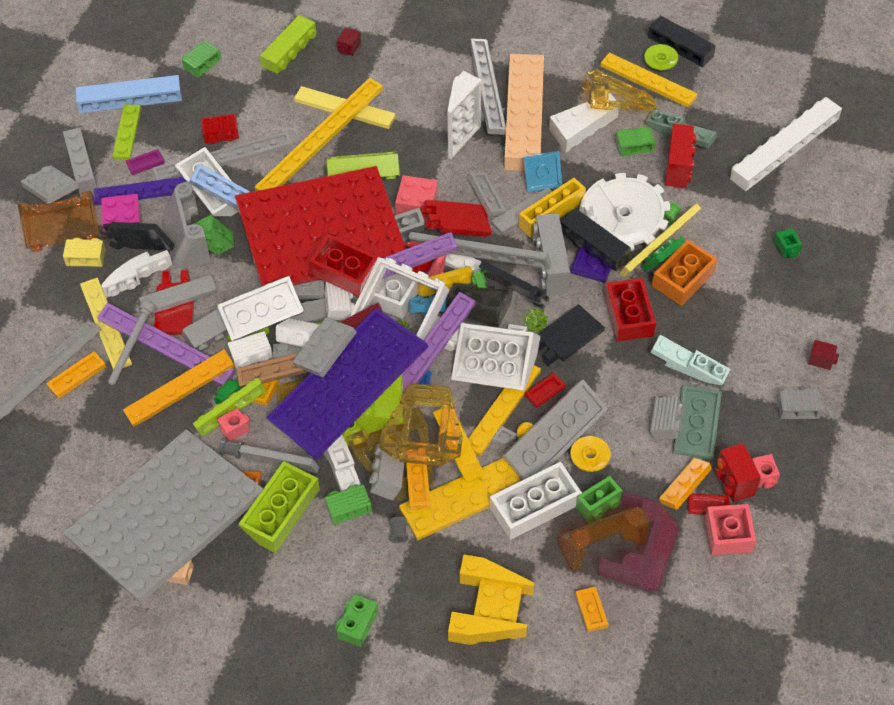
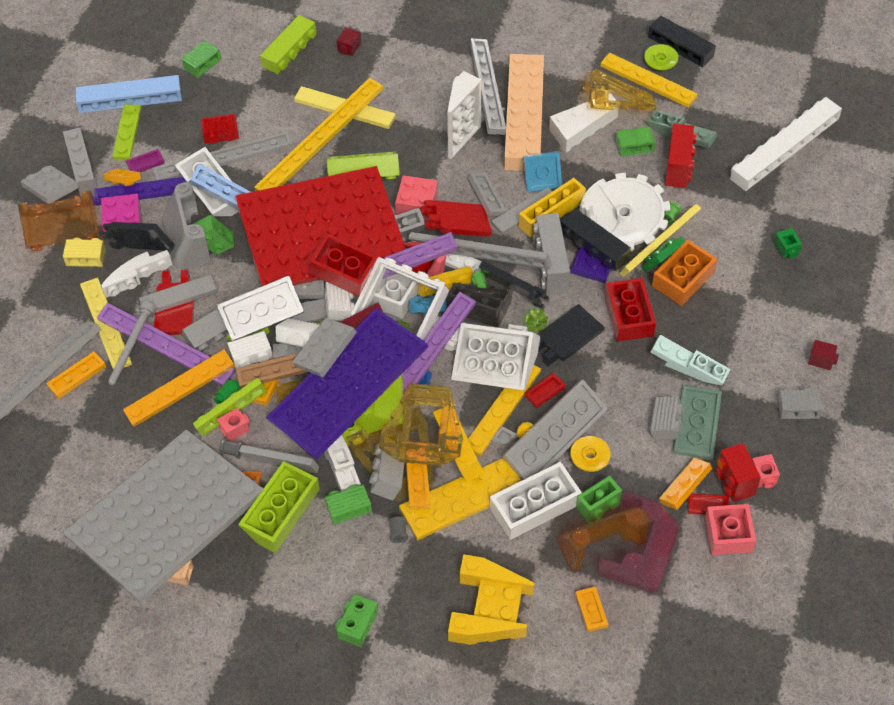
none -> light orange plate [103,168,141,186]

